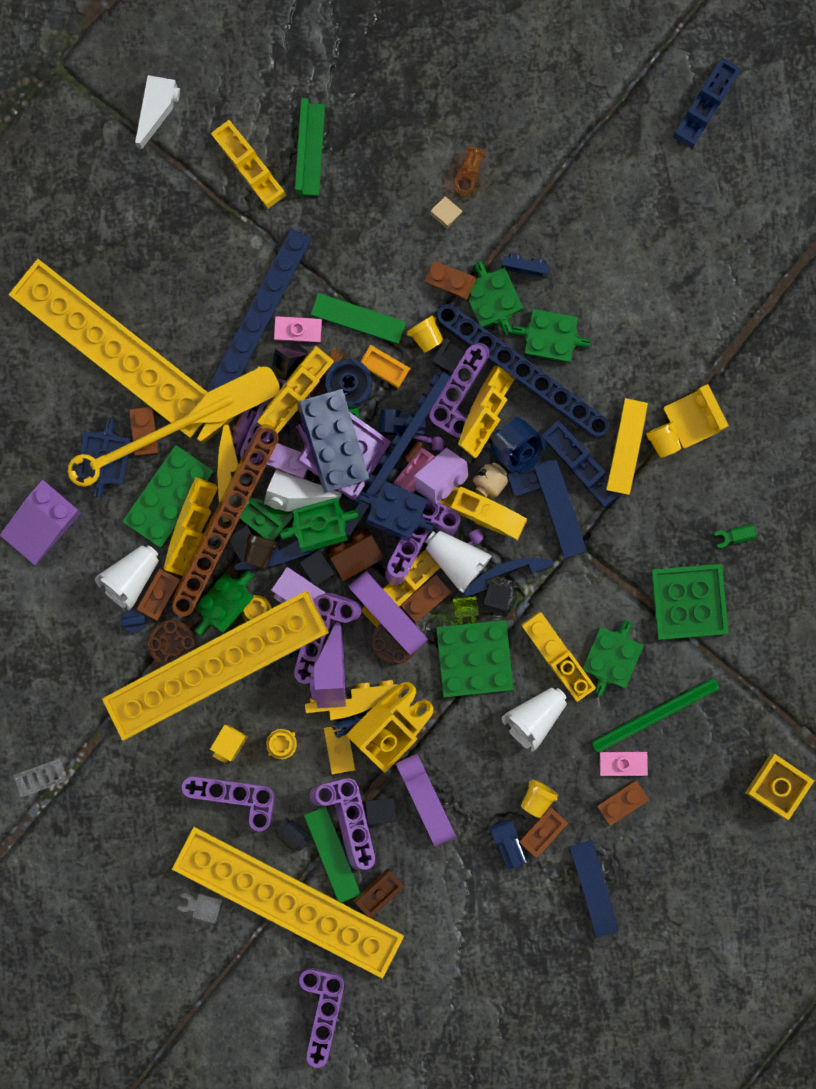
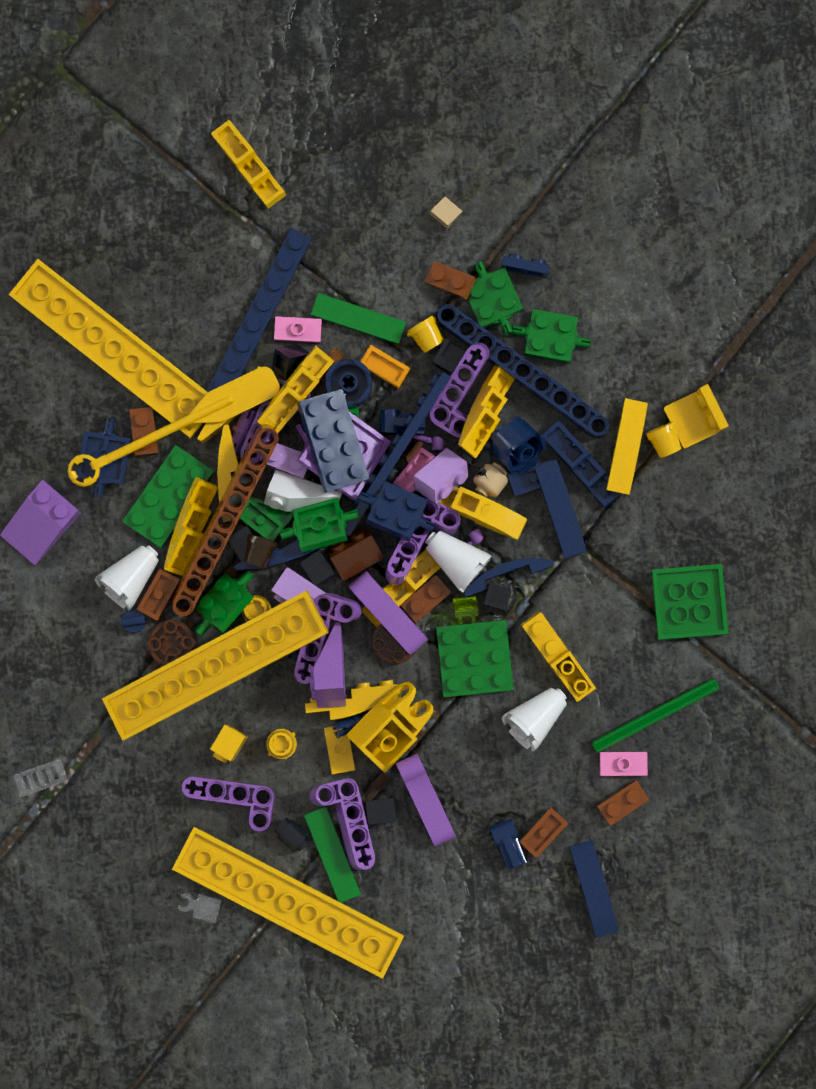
white slope [135,75,180,149] -> none
green fence [295,98,325,197] -> none
medium lavender beam [299,968,344,1068] -> none
reddish brown plate [353,868,405,918] -> none
clear orange connector [454,147,487,196] -> none
yellow piece [521,780,558,818] -> none
green plate [583,619,644,696] -> none
dark blue slope [673,57,742,149] -> none
green bar [713,524,756,549] -> none
yellow brick [745,754,814,820] -> none

